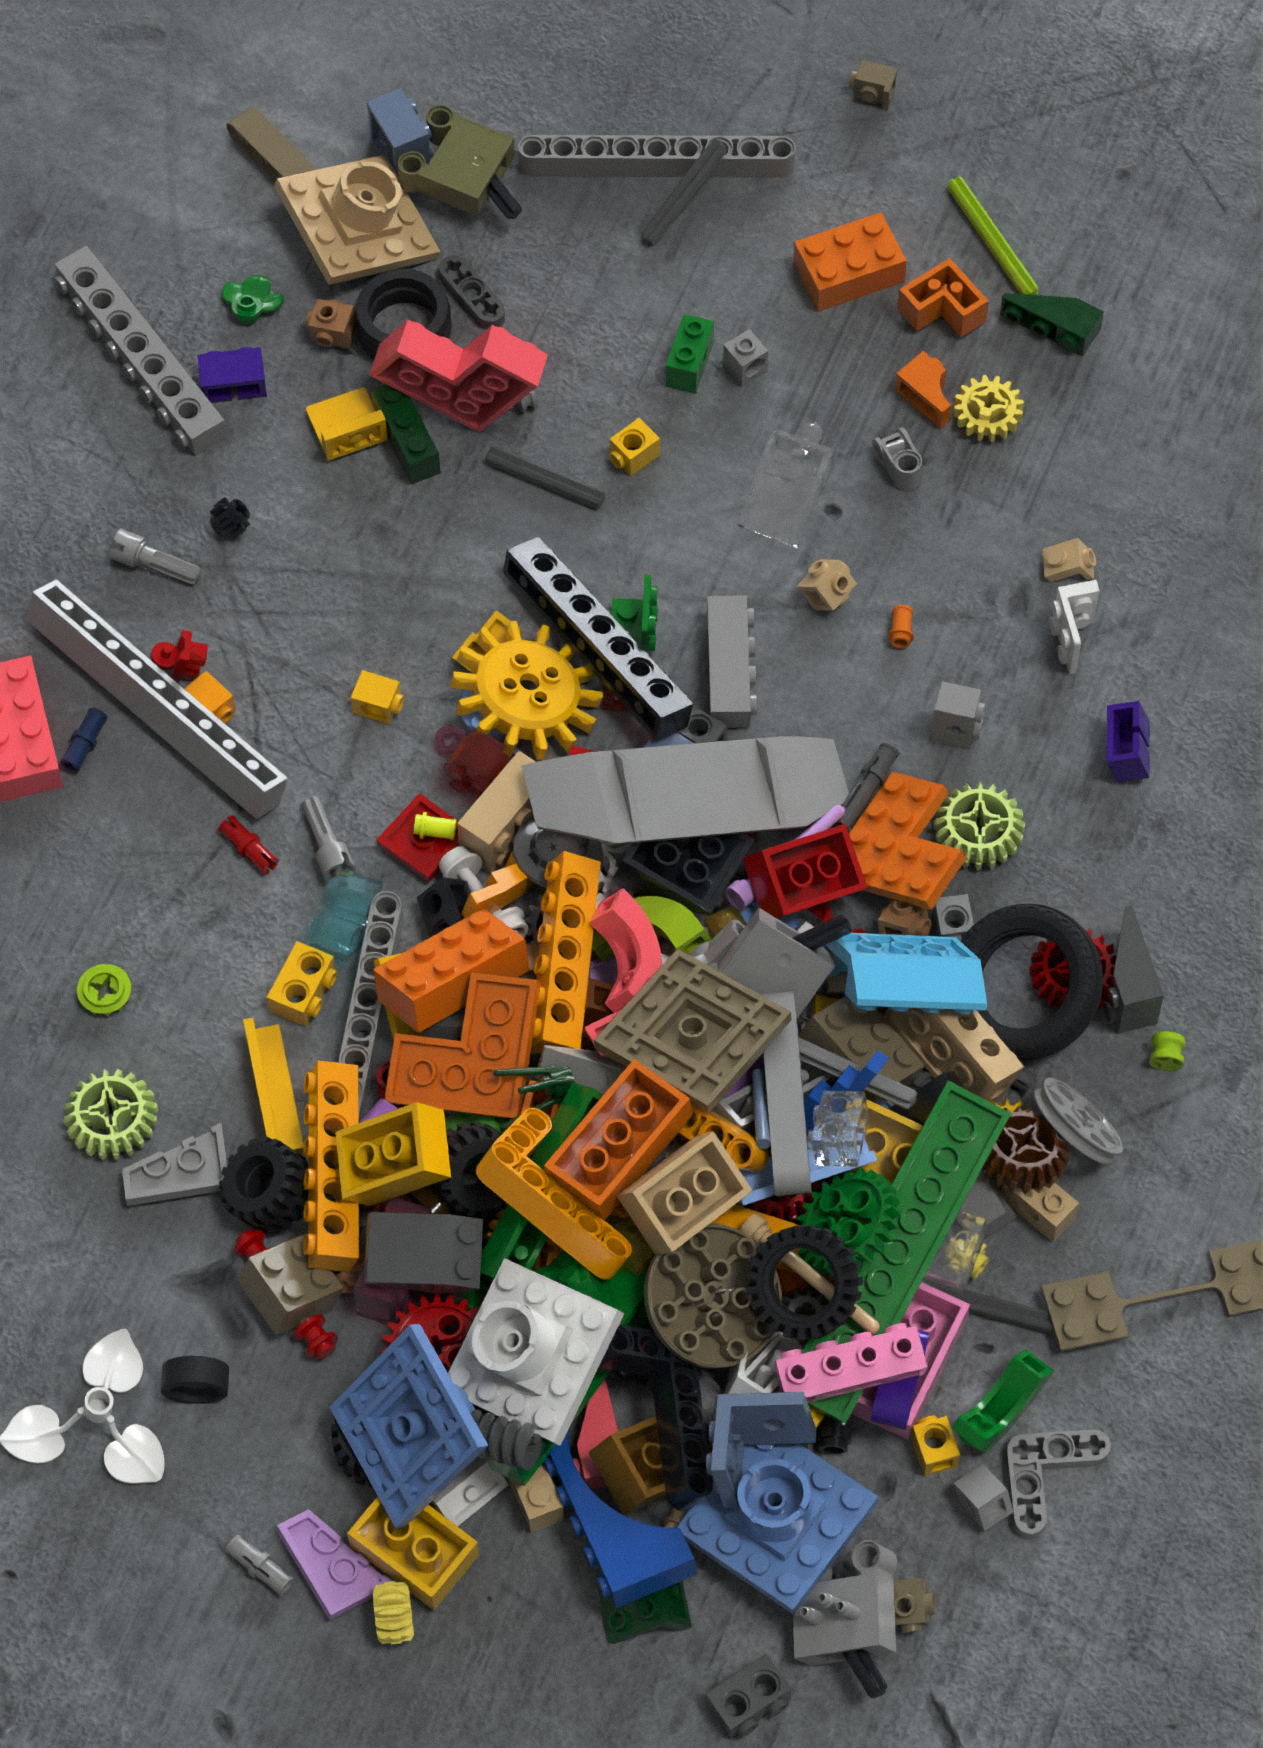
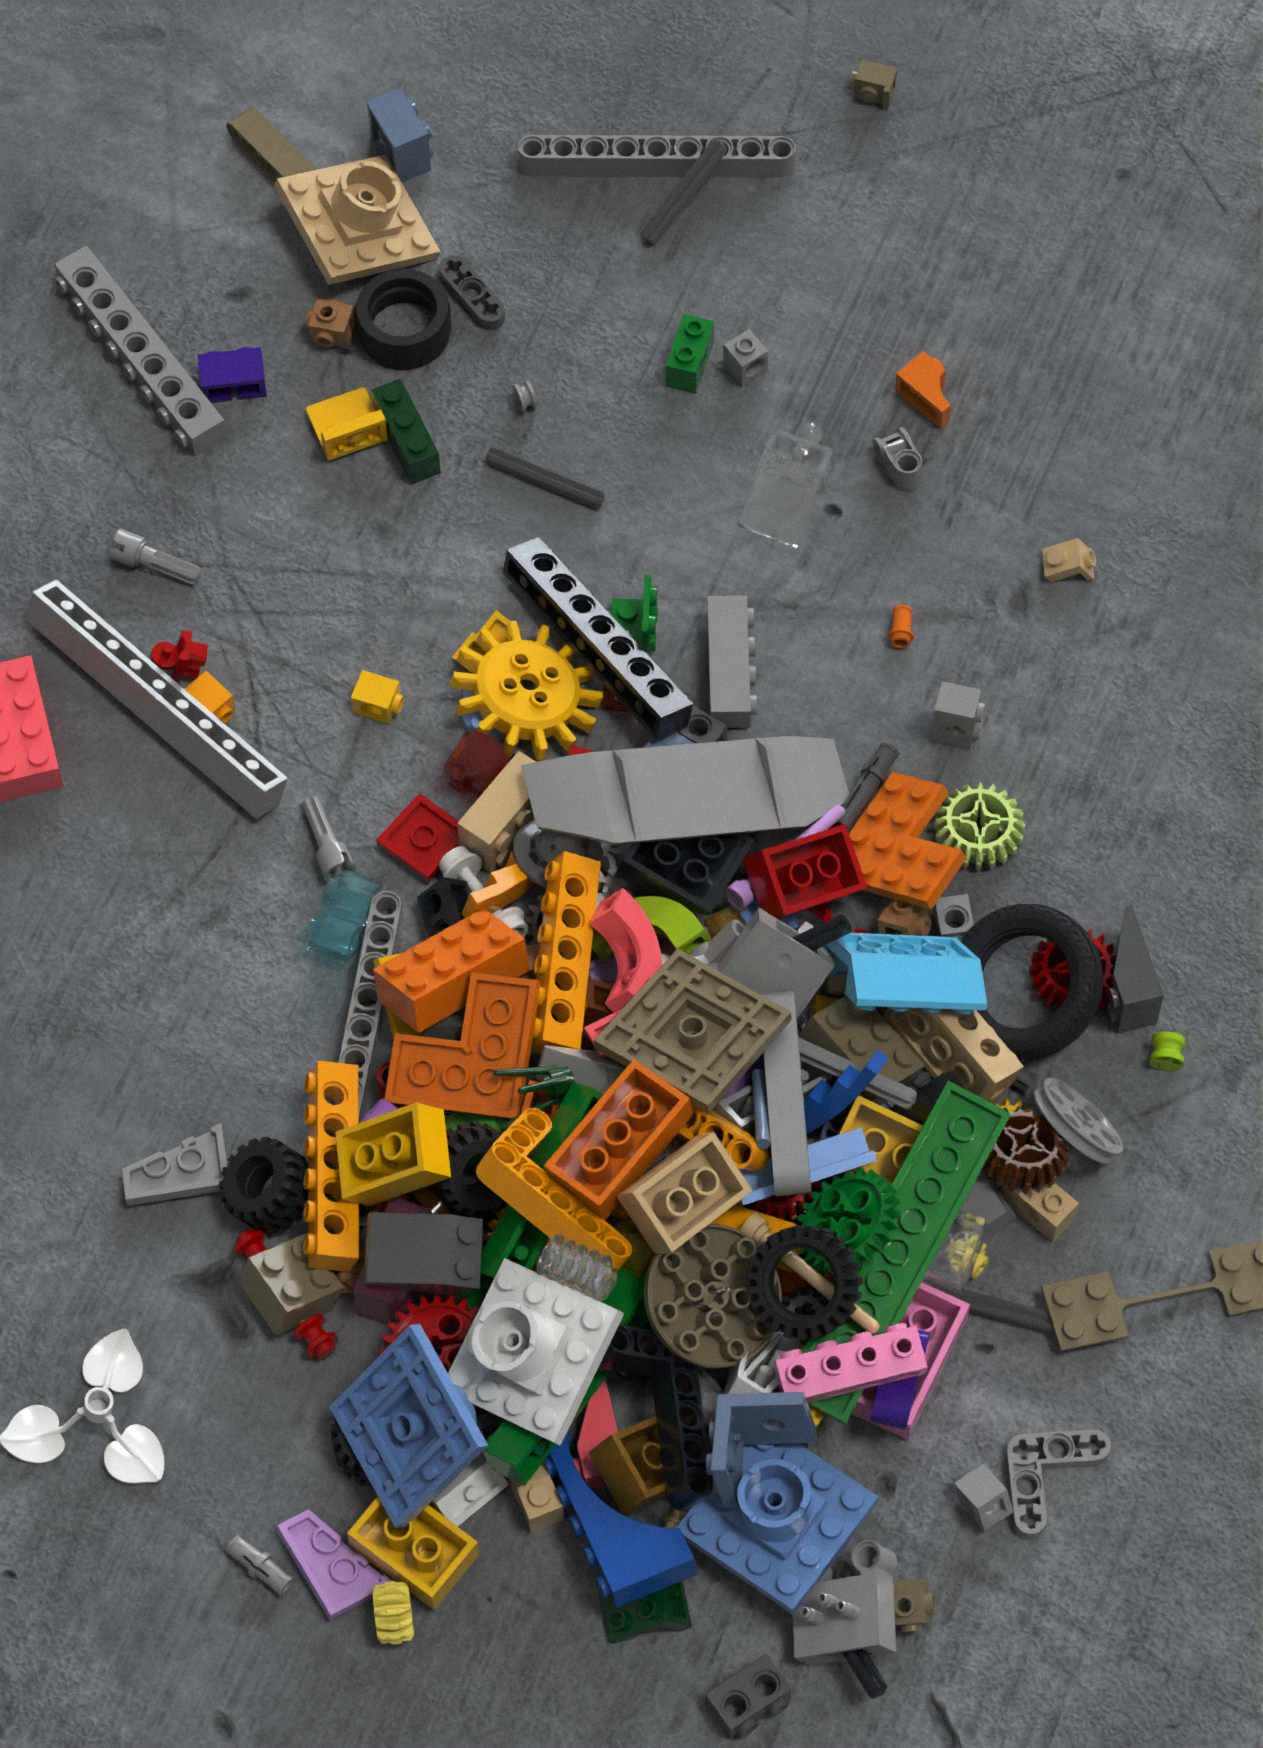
dark blue pin [60,708,108,773] -> none
yellowish green gear [64,1069,158,1161] -> none
lime gear [77,964,132,1016] -> none
black tyre [161,1355,229,1404] -> none
black gear [210,497,250,539] -> none
red pin [218,815,279,875] -> none
green plate [222,275,284,324] -> none
yellow fence [243,1018,304,1154] -> none
yellow brick [266,941,338,1027] -> none
coral brick [369,319,548,433] -> none
olive piece [398,105,522,220] -> none
neon yellow pin [414,812,457,840] -> none
clear pink bush [435,725,466,758] -> none
dark grey piece [470,1409,542,1471] -> none
yellow brick [609,418,660,477] -> none
orange brick [793,212,907,312] -> none
tan brick [797,559,857,611] -> none
clear brick [807,1091,869,1167] -> none
black brick [816,1412,853,1454] -> none
orange brick [898,258,989,337] -> none
yellow brick [911,1415,960,1477] -> none
lime axle [948,176,1038,295] -> none
green arch [951,1349,1054,1453] -> none
light yellow gear [954,375,1024,442] -> none
dark green slope [1000,293,1104,356] -> none
white bracket [1049,580,1100,675] -> none
dark purple piece [1107,701,1150,782] -> none
none -> clear piece [537,1234,618,1301]

